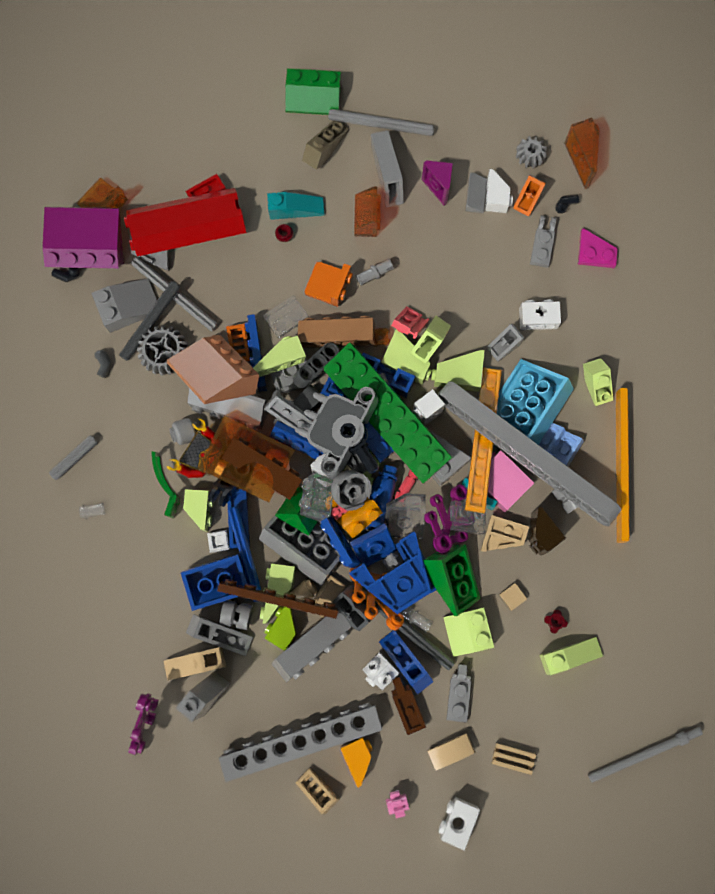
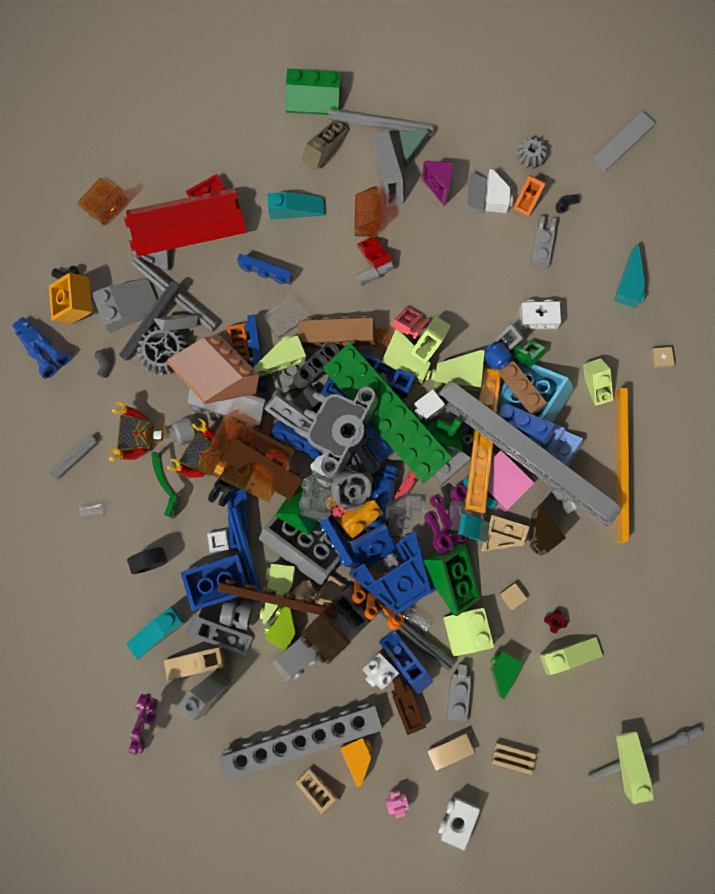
magenta slope [42,207,124,269] -> none
yellowish green slope [183,489,214,532] -> none
dark red plate [275,224,293,242] -> none
orange bracket [305,262,353,307] -> none
clear orange slope [564,118,599,190] -> none
dark pink wing [578,229,617,268] -> none
none -> blue piece [12,317,71,379]
none -> light orange brick [49,273,93,324]
none -> torso [108,401,164,461]
none -> teal slope [126,607,186,660]
none -> black tyre [127,547,168,574]
none -> light grey slope [154,314,198,332]
none -> blue plate [237,253,293,285]
none -> dark brown slope [300,612,351,665]
none -> red slope [357,236,391,269]
none -> sand green slope [399,129,428,167]
none -> green shield [423,417,463,453]
none -> teal slope [459,514,489,543]
none -> black arm [462,422,474,444]
none -> blue head [484,342,512,370]
none -> green slope [490,651,523,700]
none -> medium nougat plate [498,361,547,415]
none -> blue plate [498,403,556,443]
none -> green bracket [514,340,546,367]
none -> light grey tile [592,111,655,172]
none -> teal slope [613,245,646,308]
none -> yellowish green slope [616,731,653,804]
none -> tan tile [651,347,674,368]

